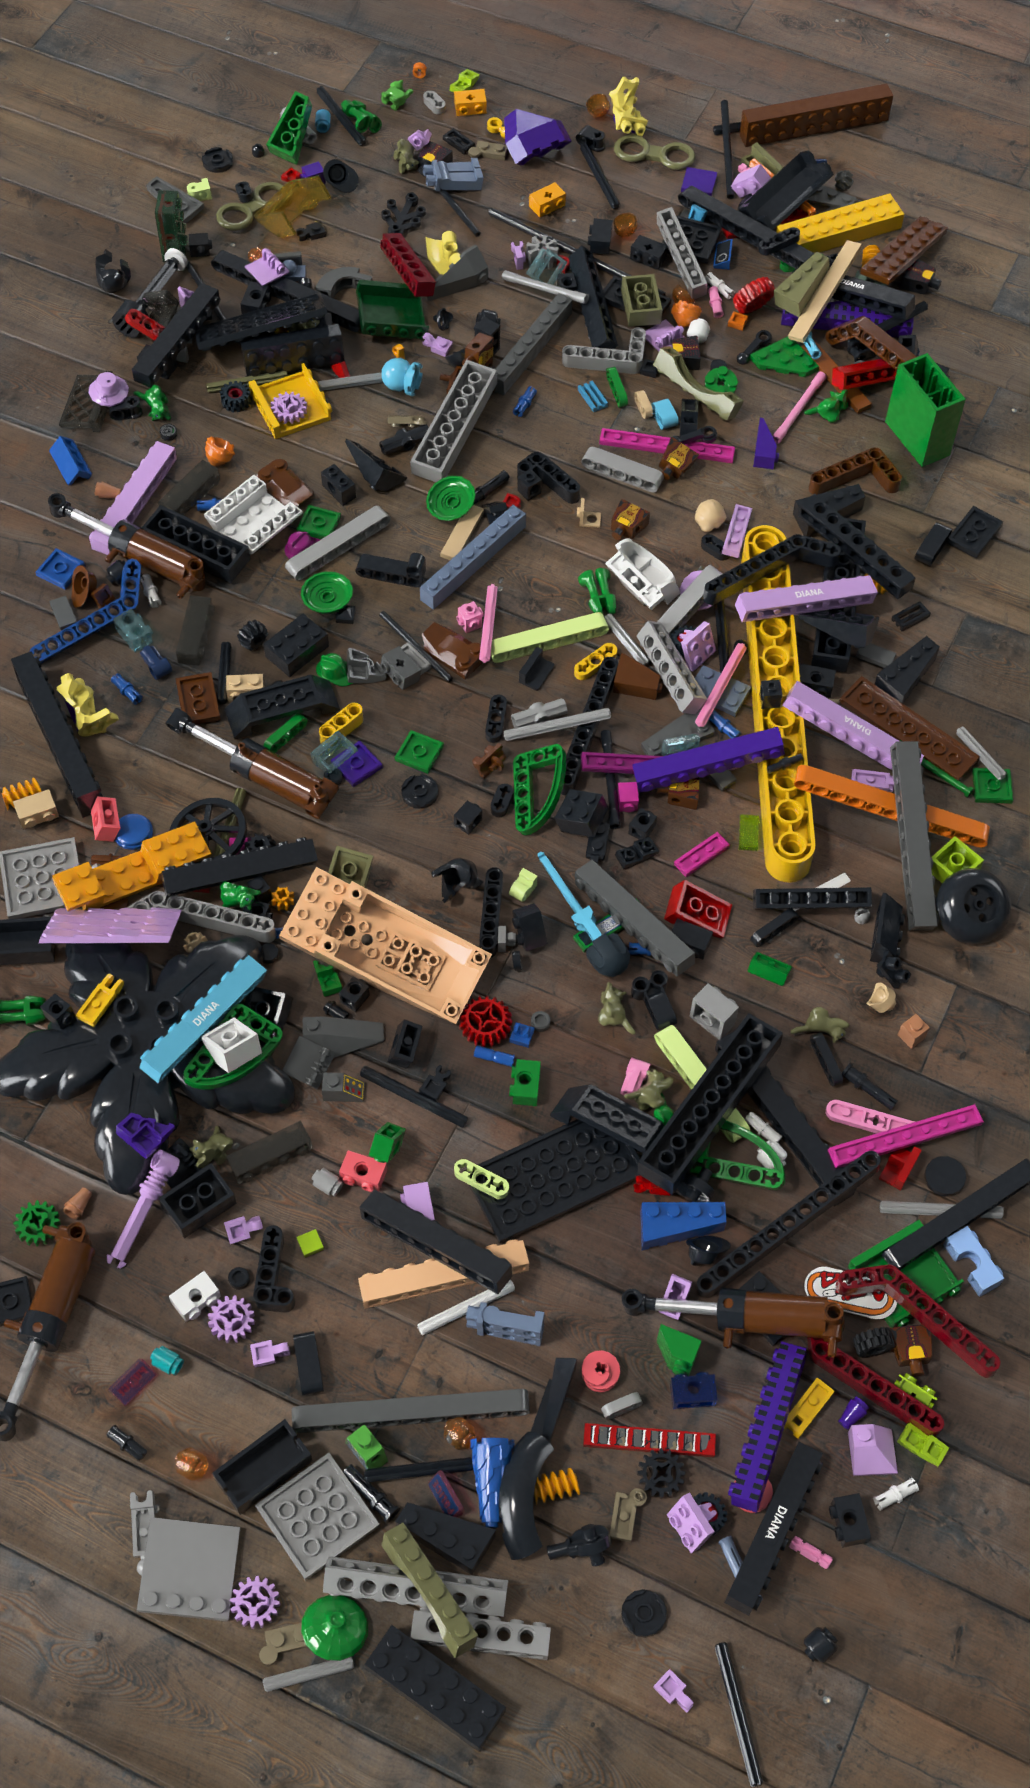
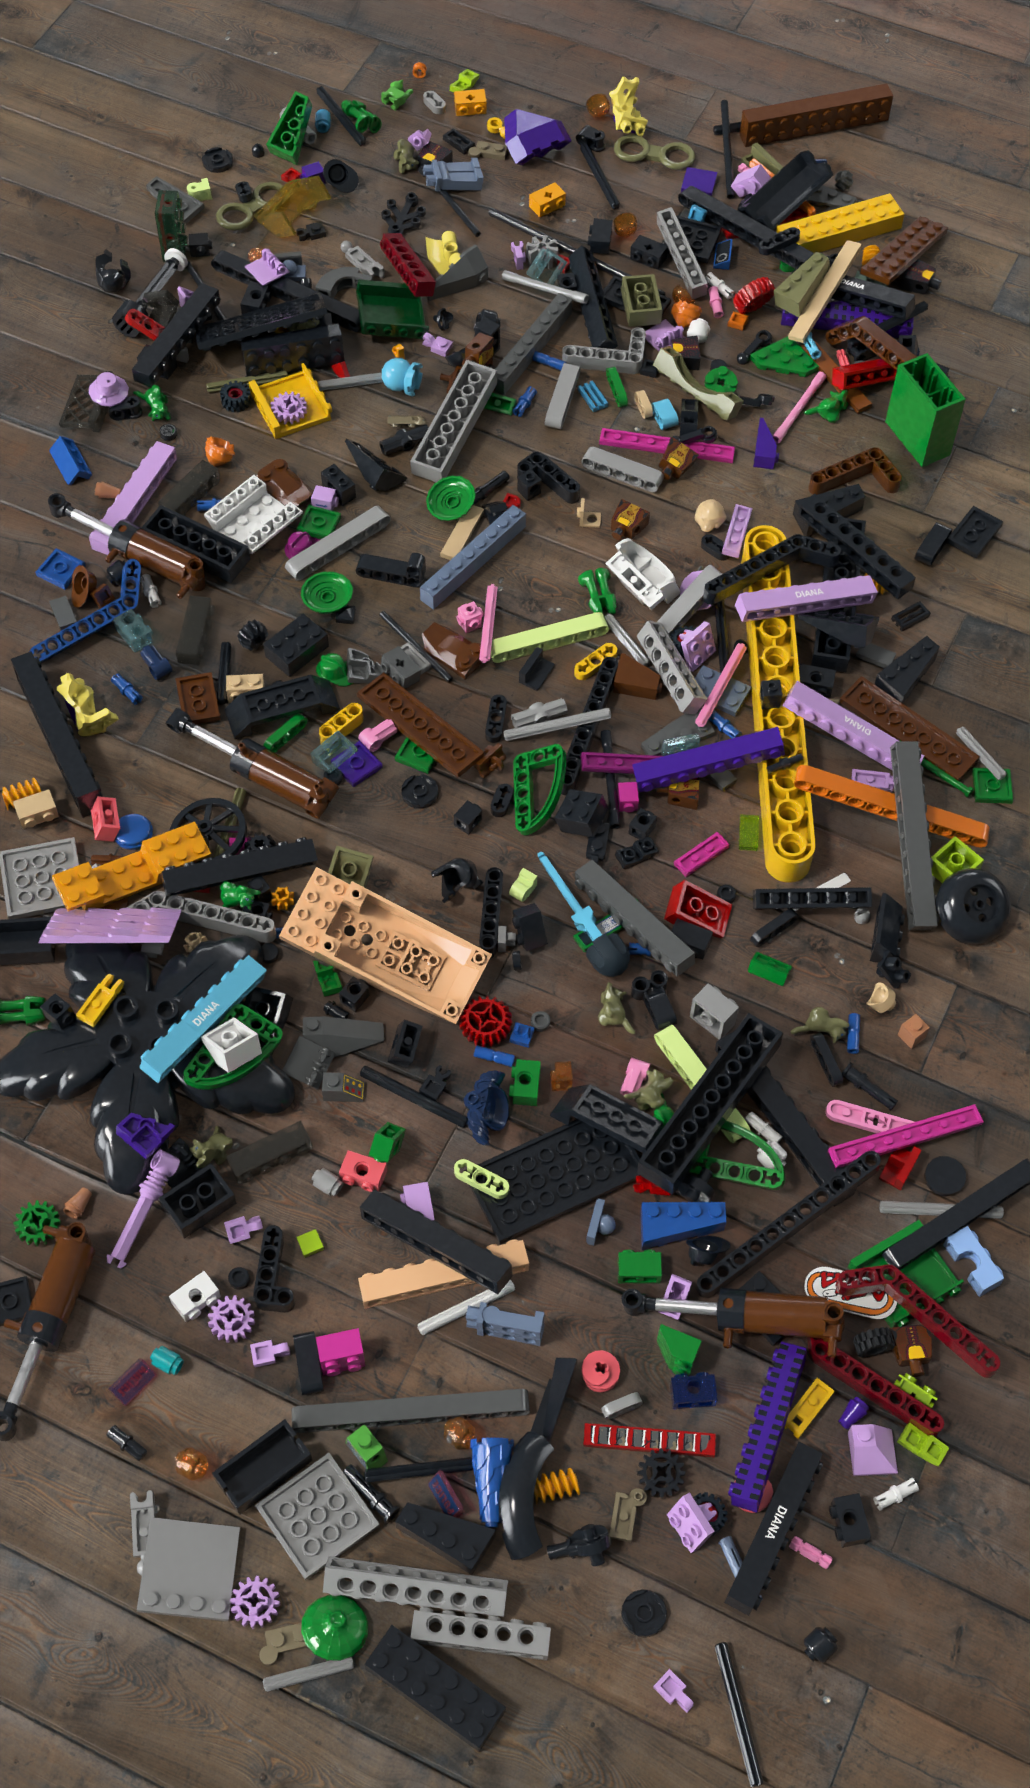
olive arch [381,1523,478,1658] -> none
none -> light grey bracket [141,943,165,958]
none -> lavender brick [311,485,339,511]
none -> dark pink brick [316,1328,365,1376]
none -> light grey plate [340,240,385,281]
none -> reddish brown plate [357,672,484,778]
none -> bright pink piece [358,719,397,752]
none -> dark blue piece [464,1070,509,1146]
none -> green slope [484,393,517,416]
none -> blue piece [533,351,567,371]
none -> light grey beam [545,363,581,429]
none -> clear orange brick [550,1061,573,1091]
none -> sand blue tile [586,1199,616,1246]
none -> green brick [618,1249,662,1284]
none -> black tile [717,884,736,904]
none -> black piece [733,392,775,407]
none -> coral axle [836,349,850,366]
none -> blue piece [847,1013,860,1054]

